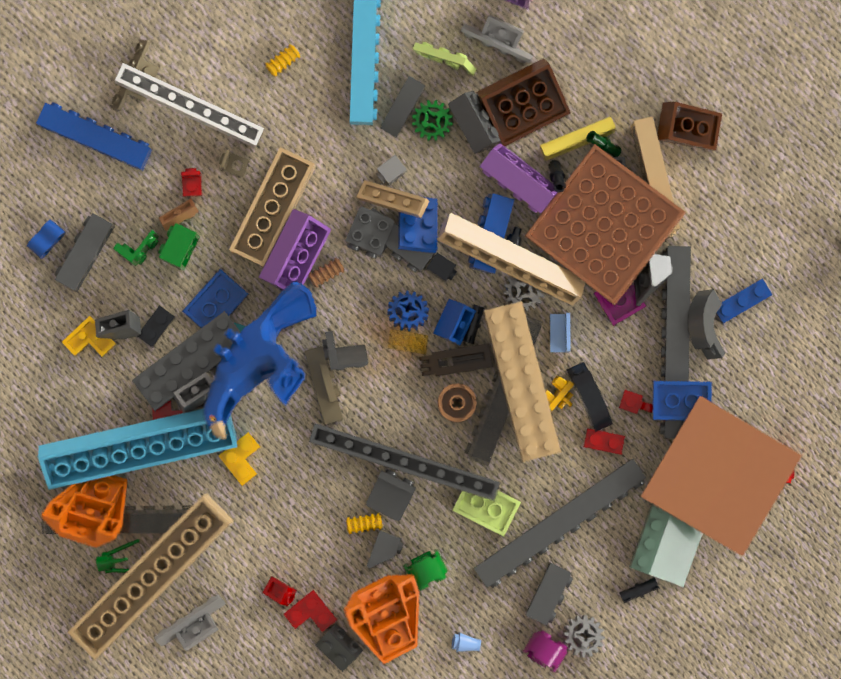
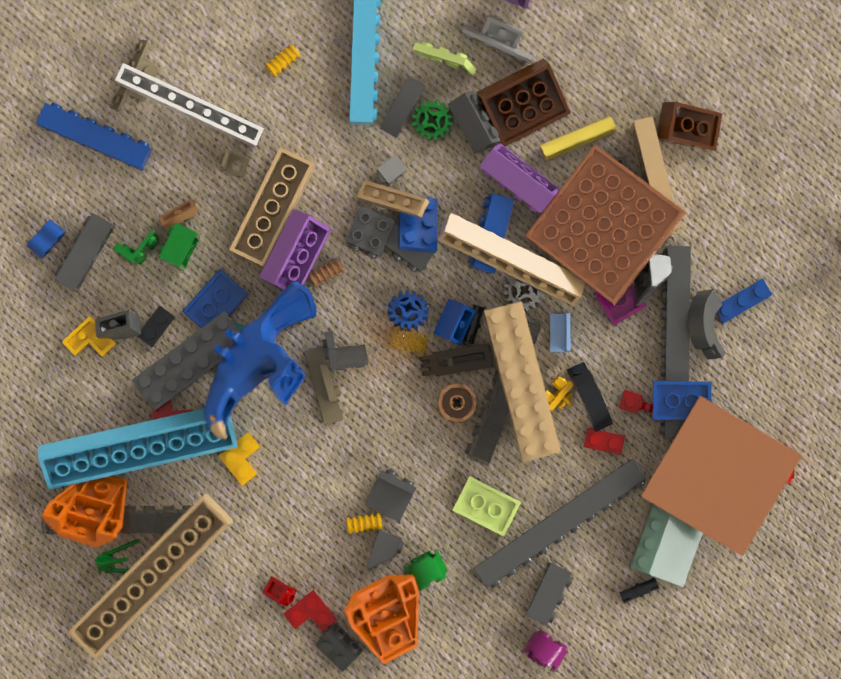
light grey bracket [154,595,226,651] -> none
light grey brick [173,372,212,413] -> none
red bracket [181,168,202,197] -> none
dark grey brick [309,423,500,501] -> none
black brick [426,253,457,283] -> none
light blue cone [452,632,481,652] -> none
black cylinder [506,227,522,246] -> none
black pin [548,160,566,192] -> none
light grey gear [562,615,605,658] -> none
dark green pin [586,131,622,157] -> none

